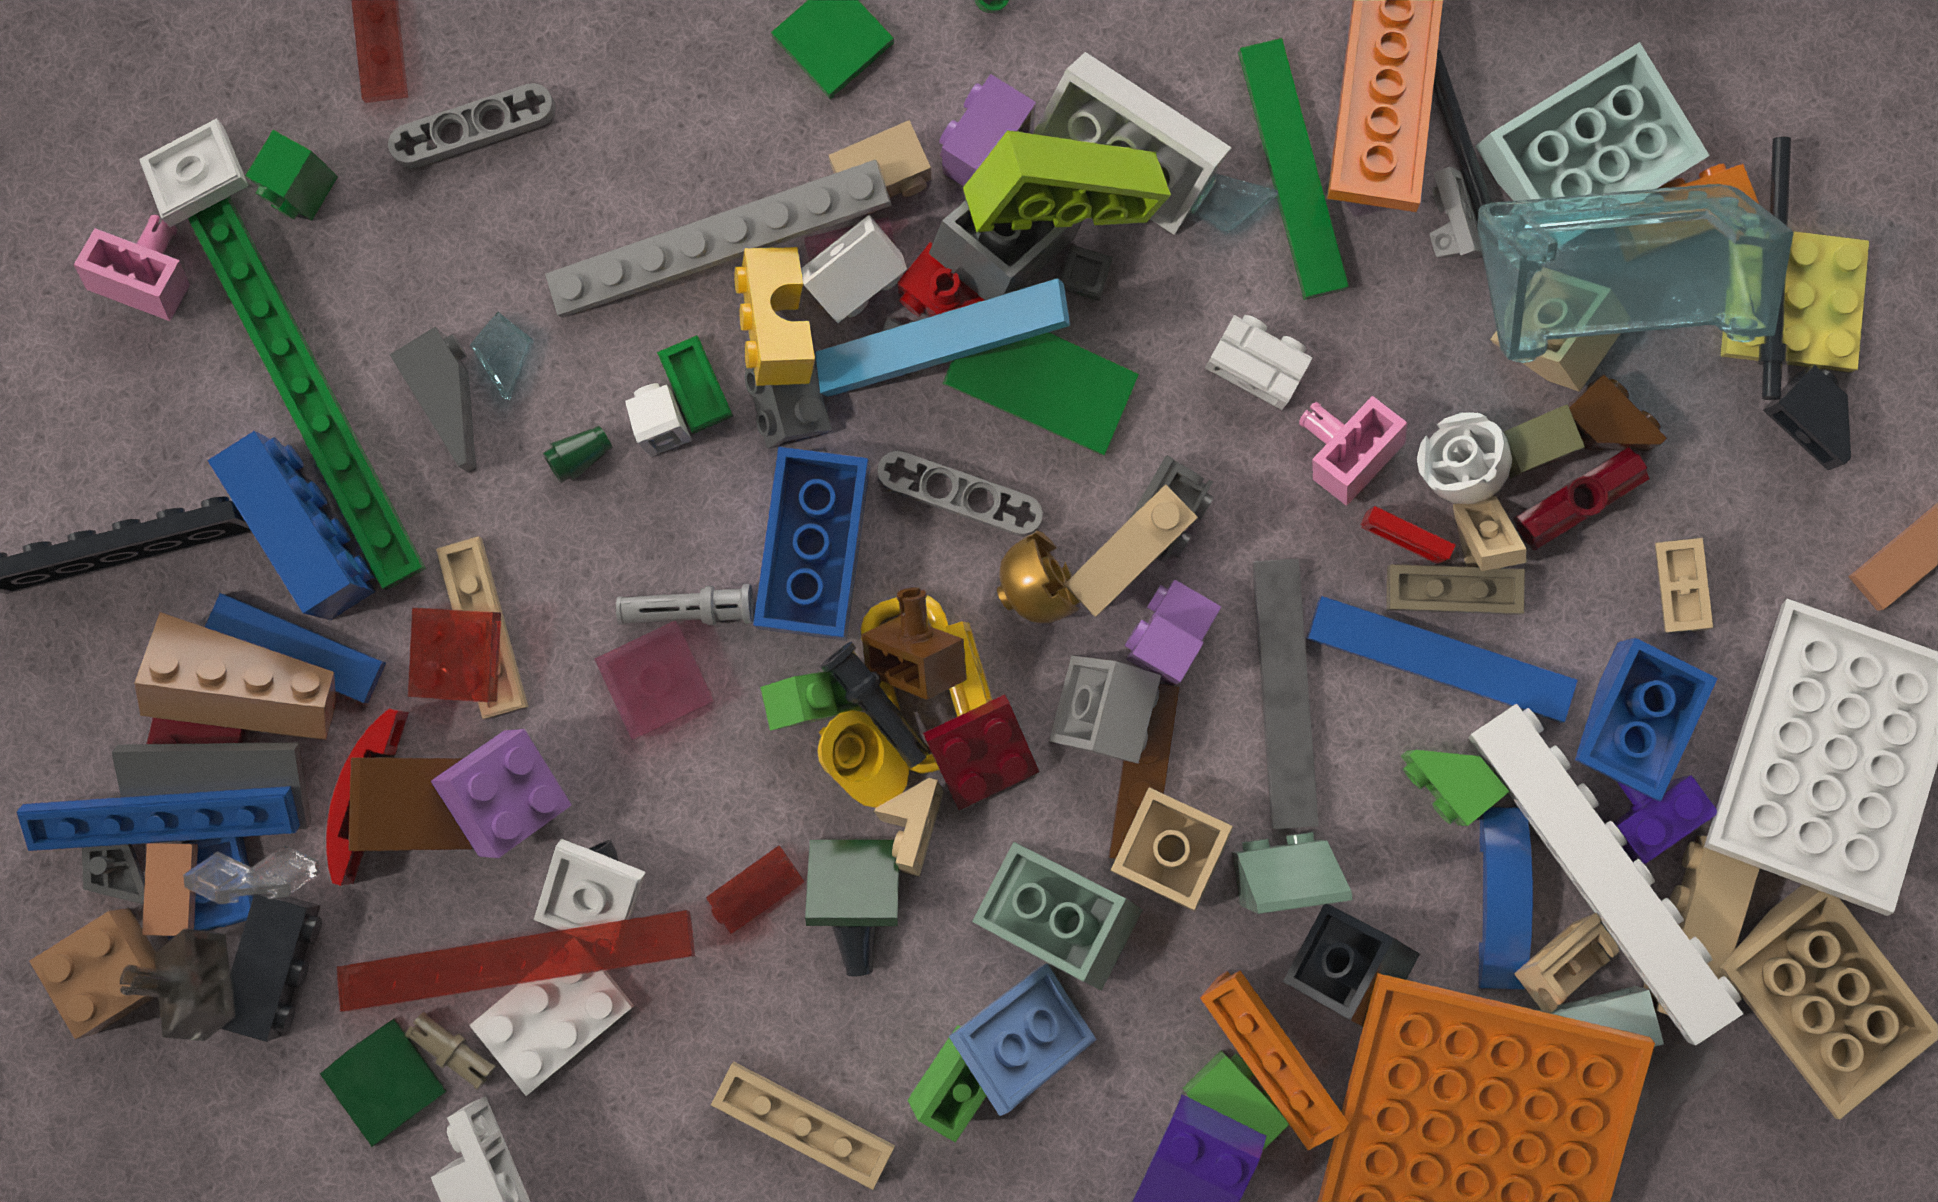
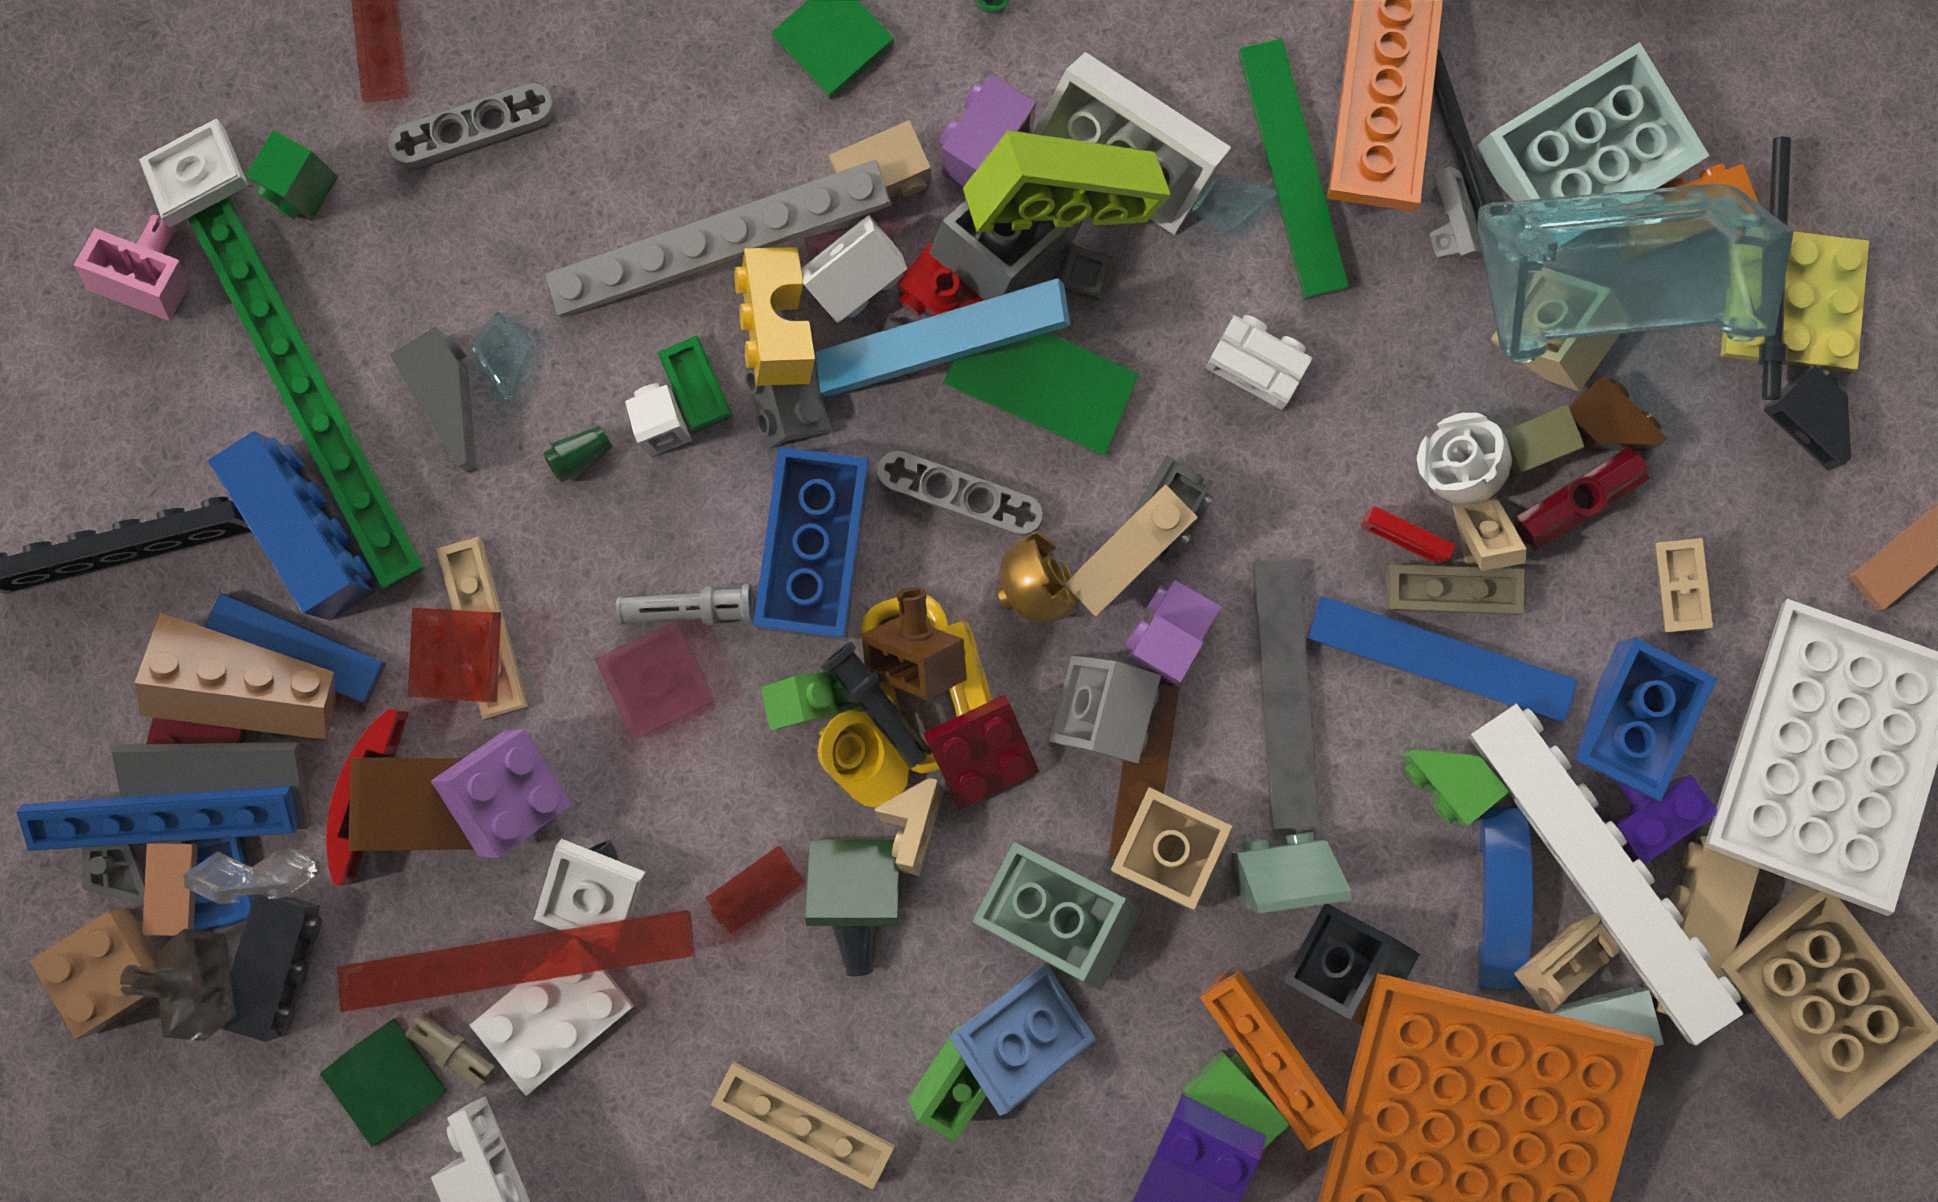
bright pink brick [1299,396,1407,506] -> none

